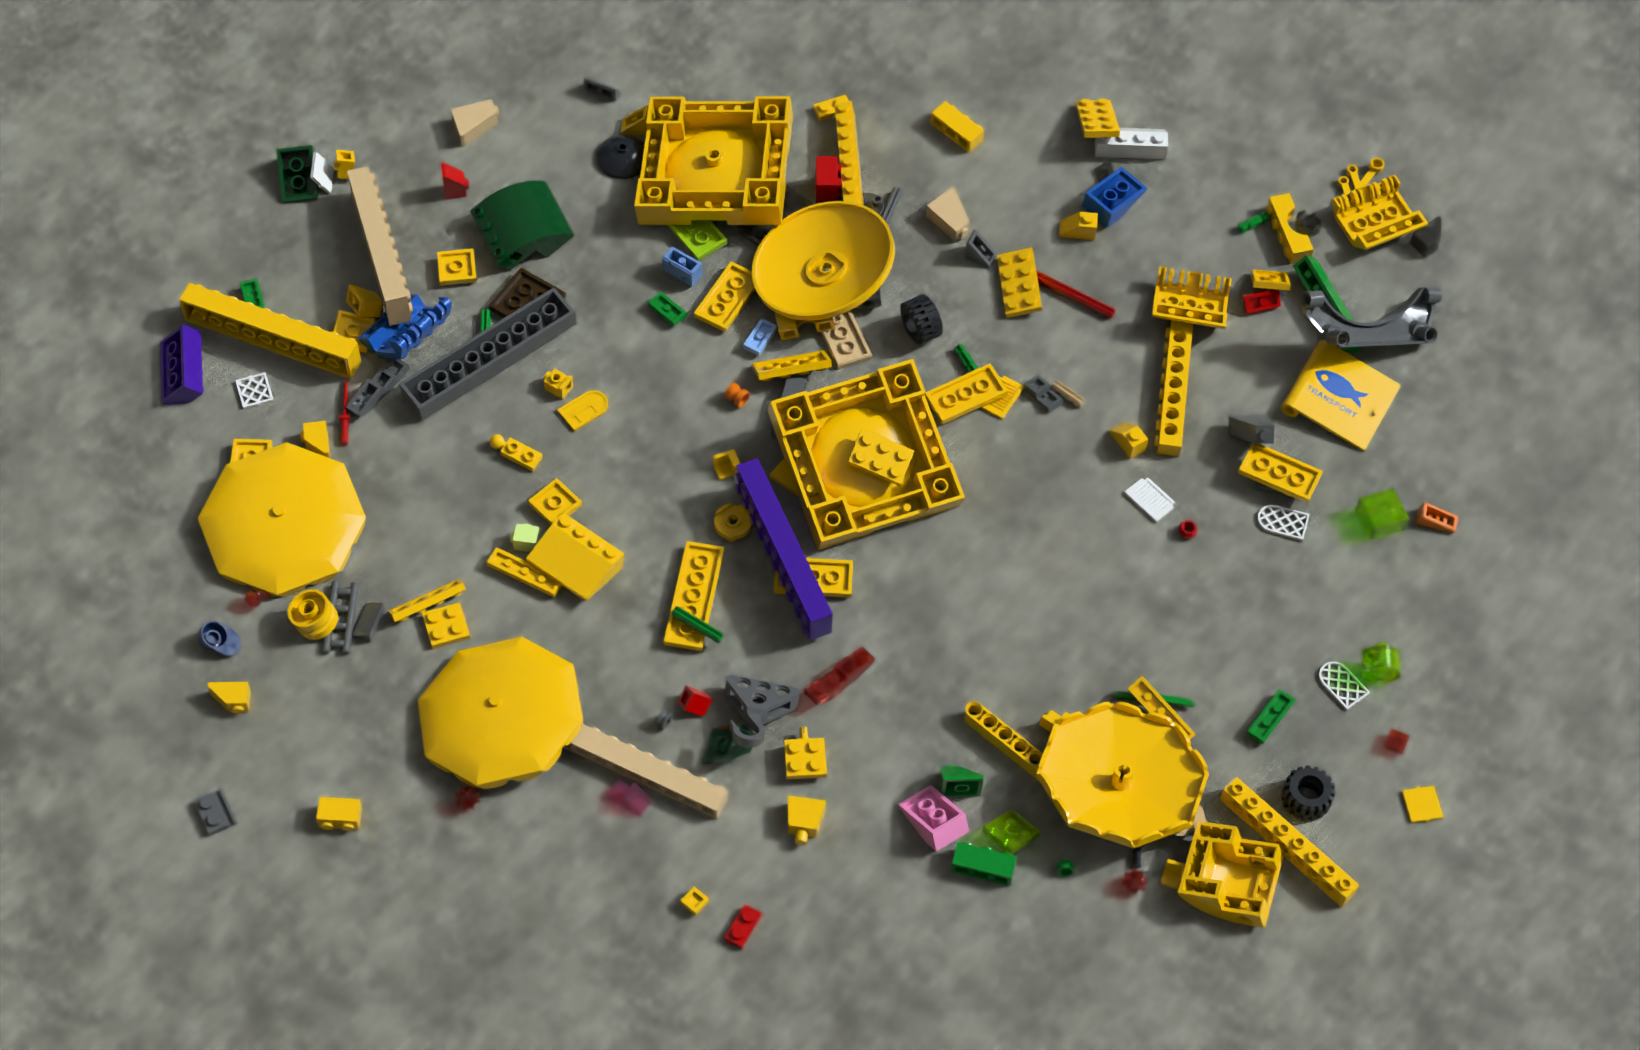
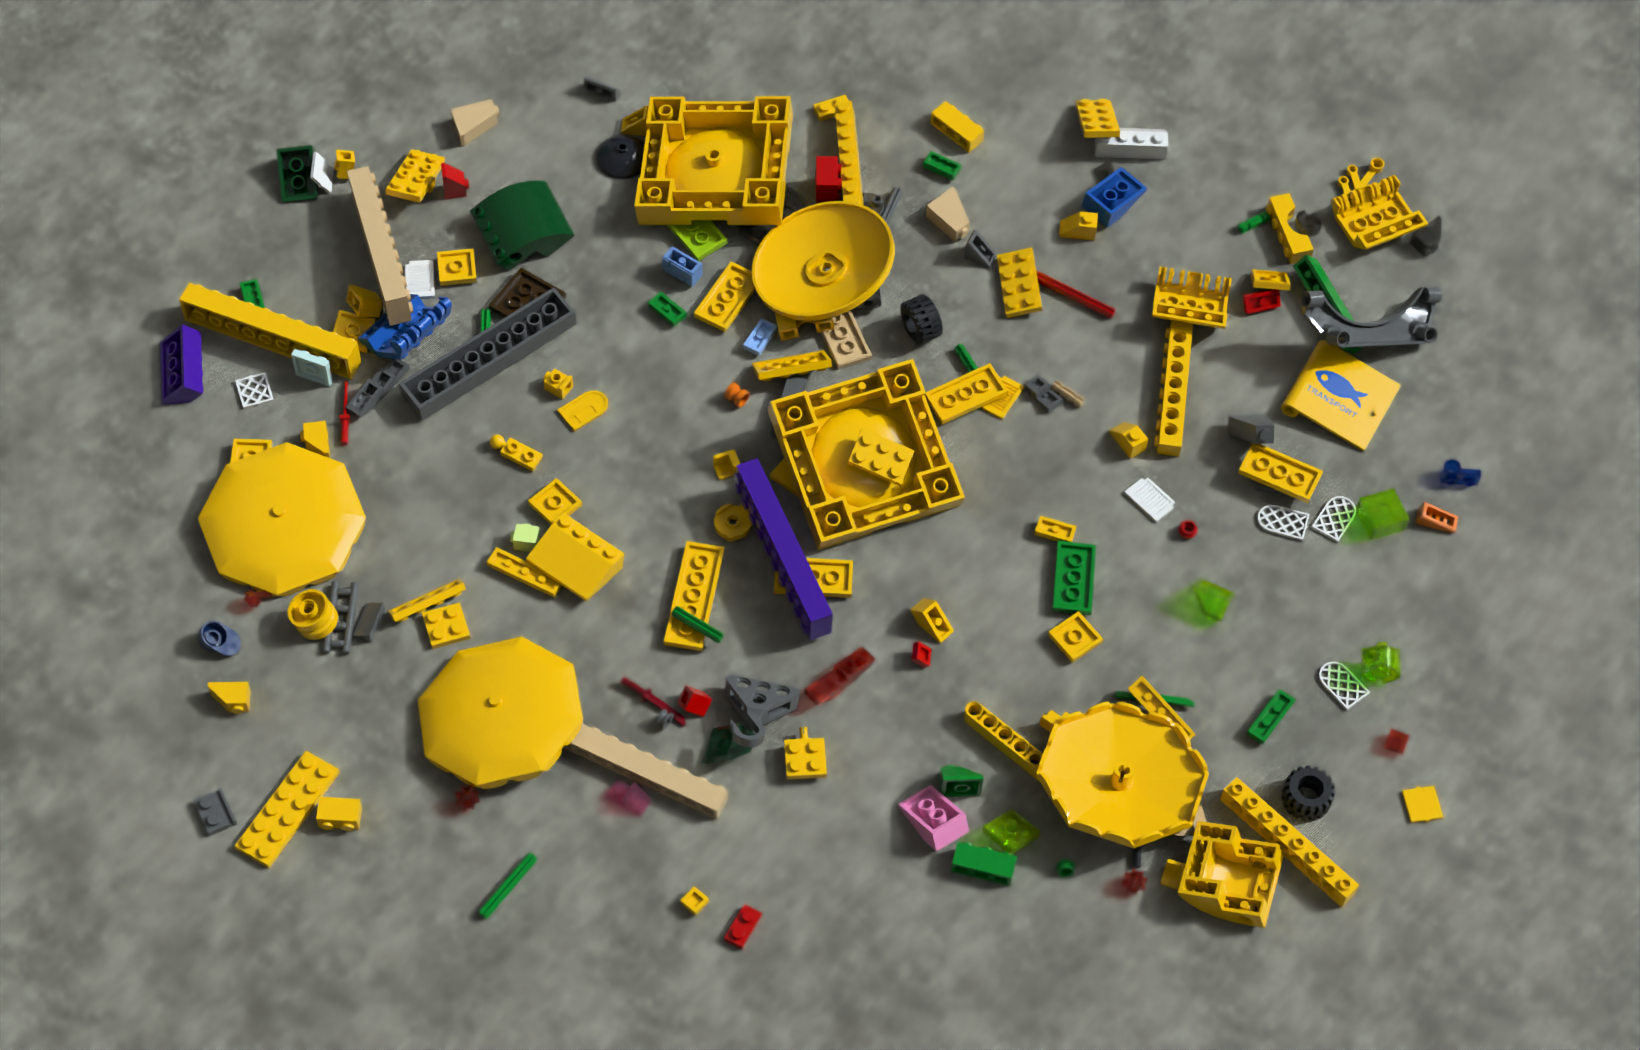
yellow torso [787,795,826,845] -> none
none -> yellow plate [235,751,340,868]
none -> light aqua plate [291,349,333,387]
none -> yellow plate [386,149,445,203]
none -> white window [404,260,435,299]
none -> green axle [478,852,537,919]
none -> dark red sword [620,676,686,727]
none -> yellow slope [910,598,954,643]
none -> red plate [911,641,932,668]
none -> green plate [922,151,962,181]
none -> yellow plate [1034,515,1077,542]
none -> yellow plate [1048,611,1103,663]
none -> green plate [1052,541,1096,615]
none -> clear neon green slope [1193,578,1236,622]
none -> white window [1311,496,1356,543]
none -> clear blue plate [1439,459,1482,486]

